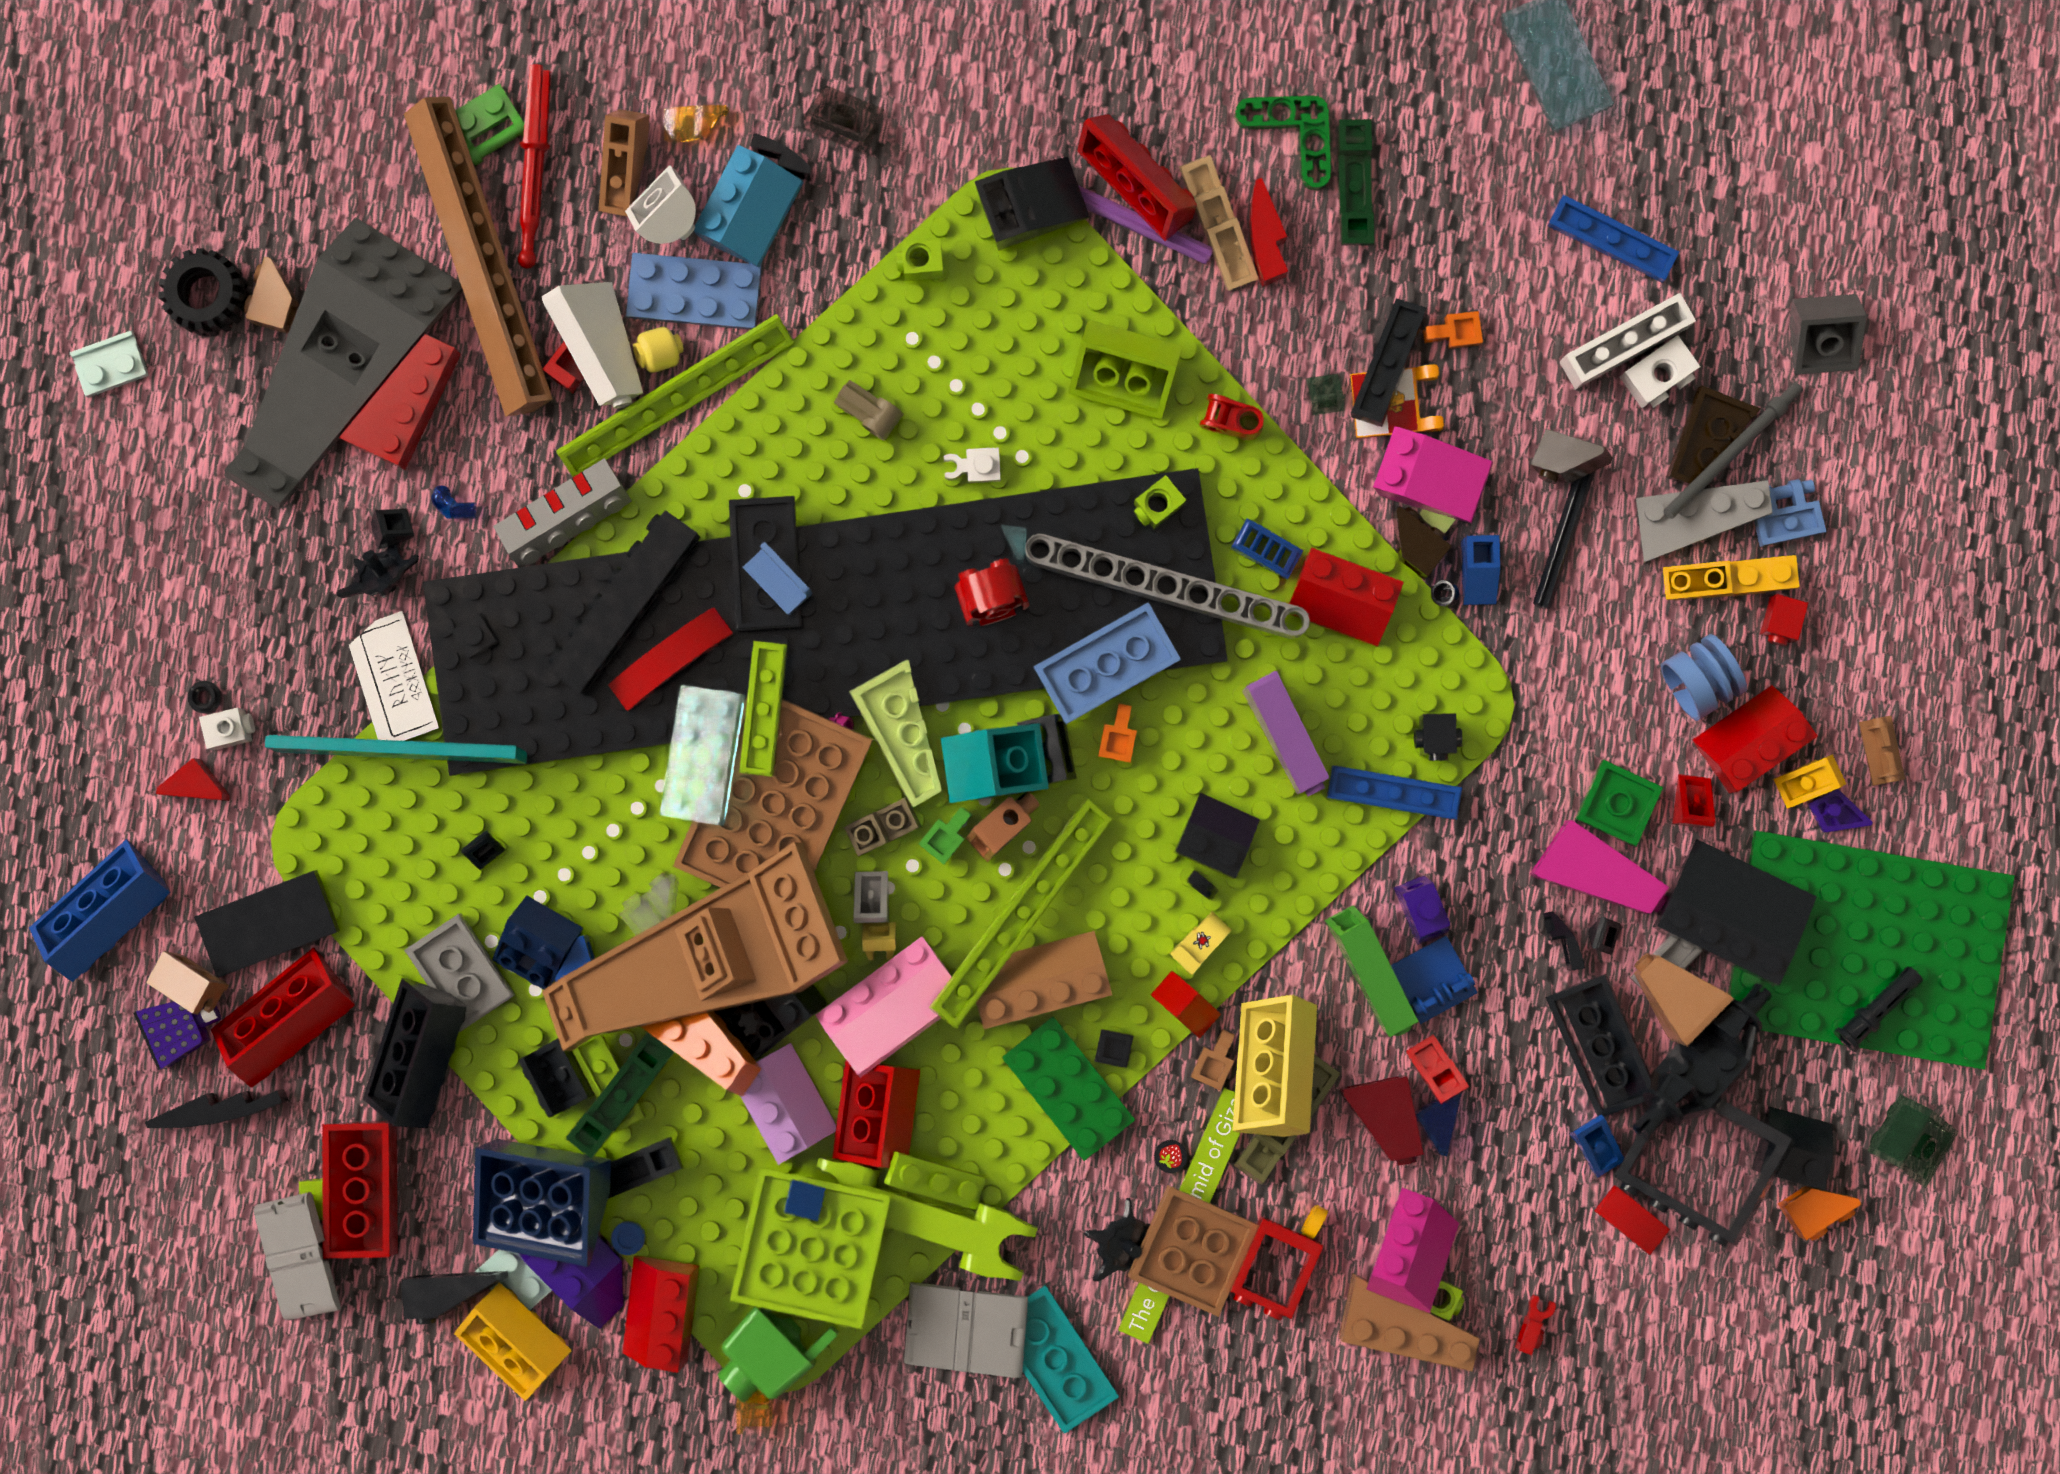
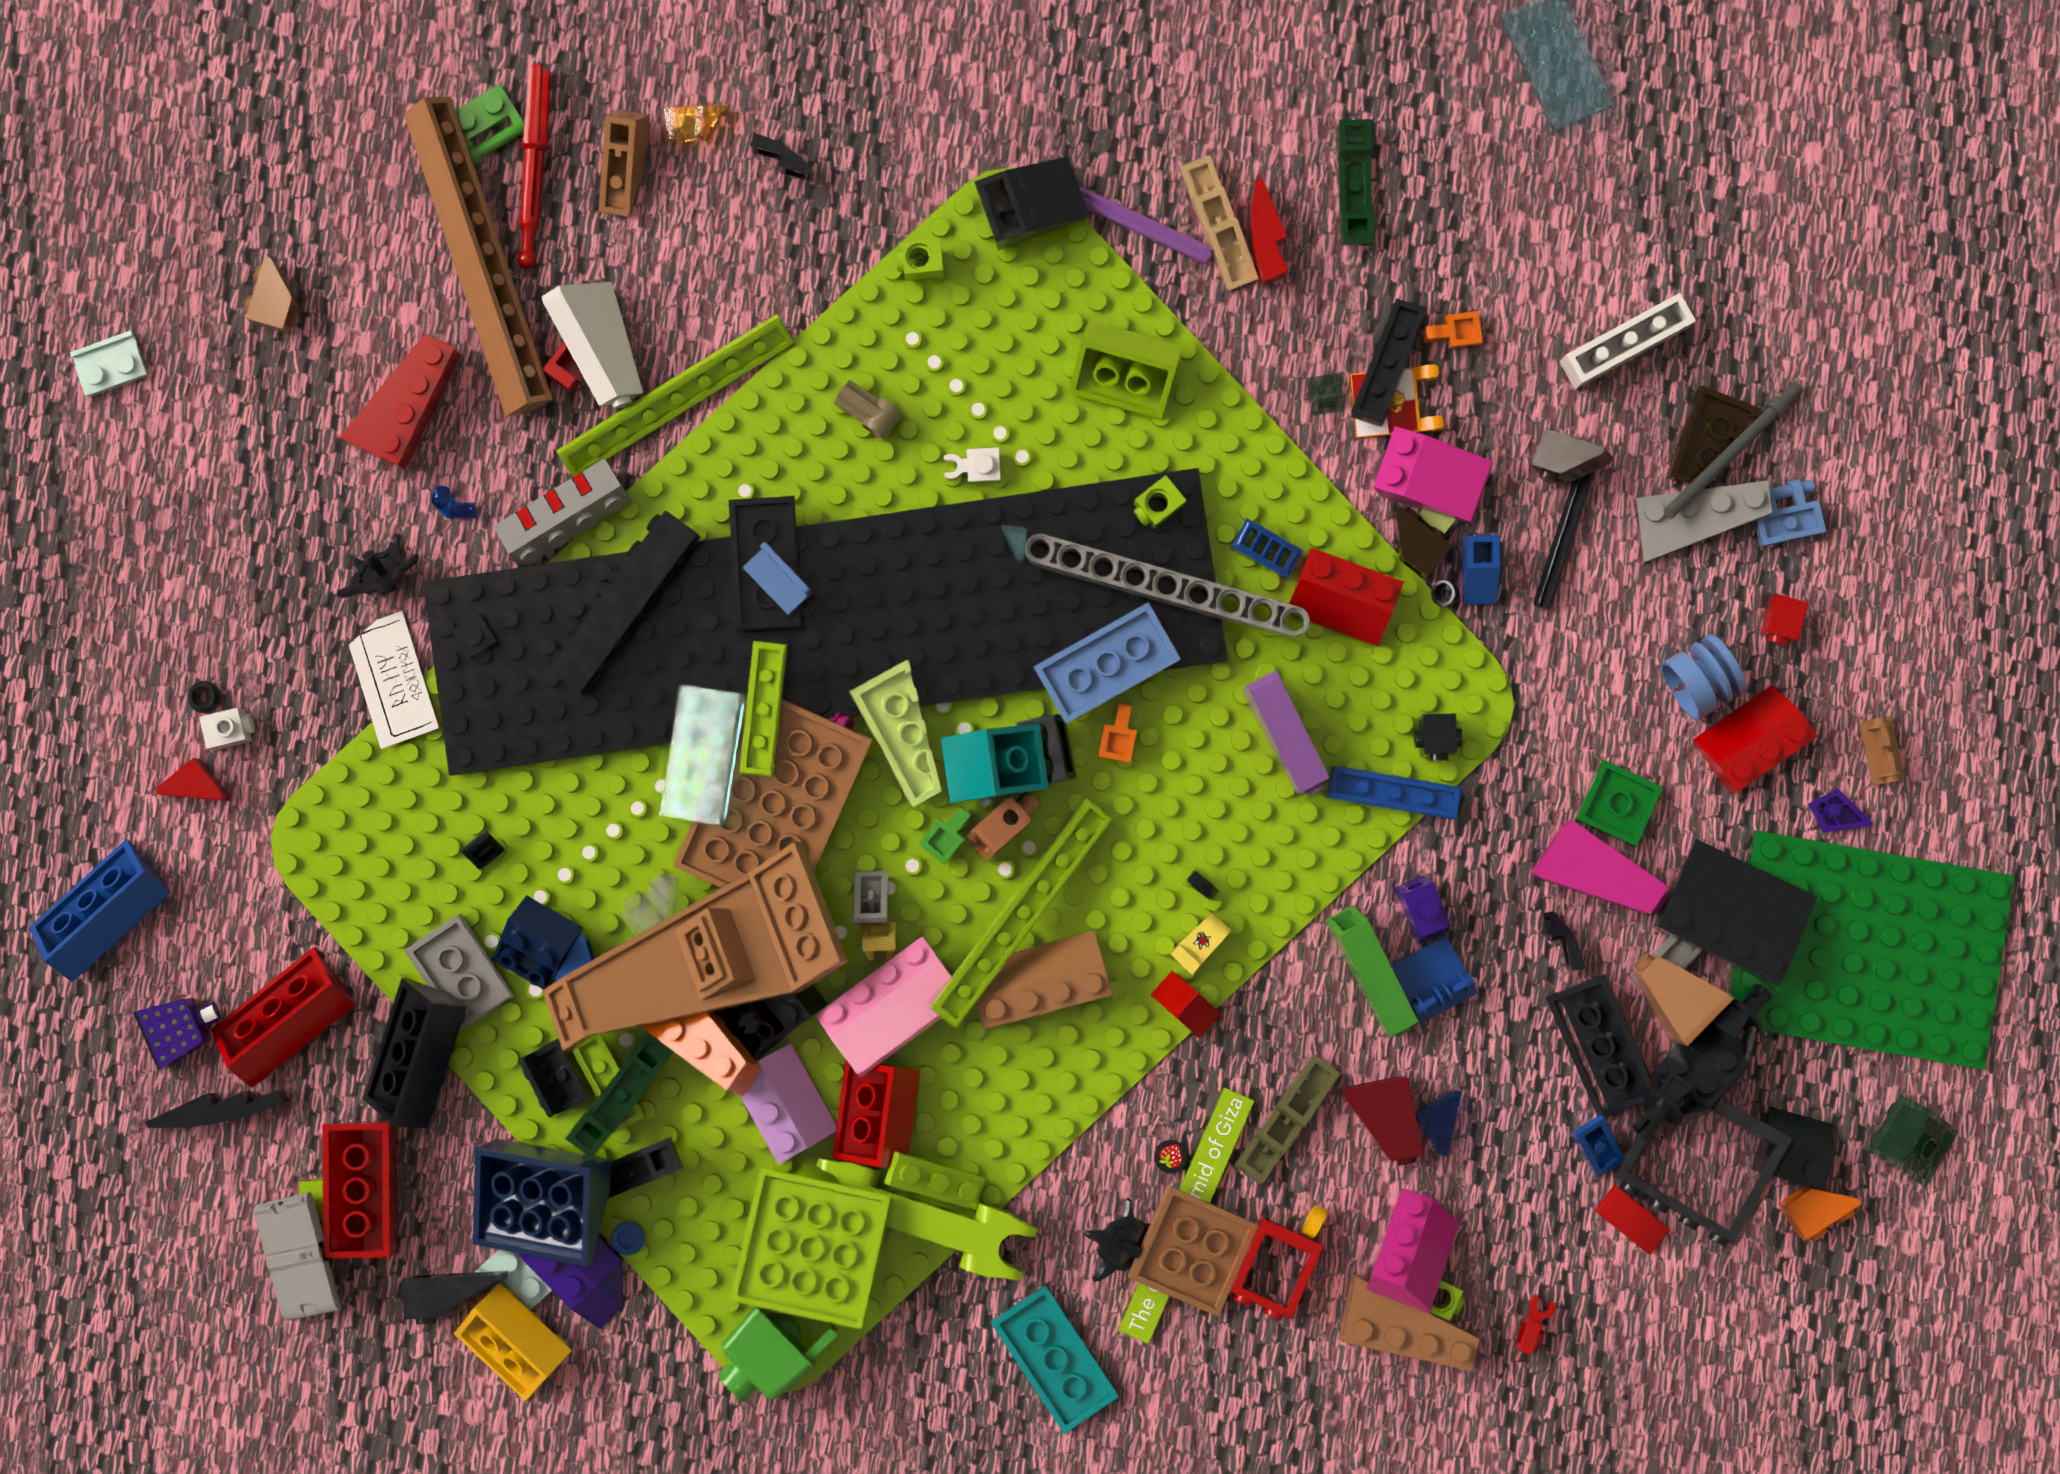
hinge [146,951,229,1015] -> none
black tyre [158,248,250,337] -> none
black tile [194,870,340,978] -> none
dark grey wing [224,217,463,510] -> none
teal tile [265,735,527,764] -> none
black slope [371,509,414,549] -> none
red slope [608,607,734,711] -> none
red slope [622,1255,699,1373] -> none
white brick [625,165,696,244] -> none
medium blue plate [626,253,762,330] -> none
light yellow head [633,326,684,373] -> none
dark azure slope [694,145,804,267] -> none
clear yellow panel [736,1390,773,1434] -> none
blue slope [784,1179,826,1221] -> none
clear smoke slope [803,85,885,155] -> none
dark tan slope [844,797,922,856] -> none
light grey piece [904,1282,1028,1378] -> none
red brick [954,558,1029,627] -> none
green plate [1002,1016,1135,1161] -> none
red slope [1077,114,1197,241] -> none
black tile [1095,1029,1134,1068] -> none
black slope [1173,793,1260,879] -> none
medium nougat plate [1191,1029,1235,1091] -> none
red piece [1199,394,1264,440] -> none
light yellow slope [1232,995,1317,1137] -> none
green beam [1234,95,1331,191] -> none
red slope [1406,1034,1469,1105] -> none
blue plate [1547,194,1679,283] -> none
black slope [1588,916,1621,955] -> none
white brick [1620,335,1701,408] -> none
yellow slope [1663,555,1799,600] -> none
red slope [1672,774,1716,828] -> none
yellow slope [1773,754,1847,809] -> none
dark grey slope [1789,294,1867,375] -> none
black pin [1834,966,1923,1052] -> none

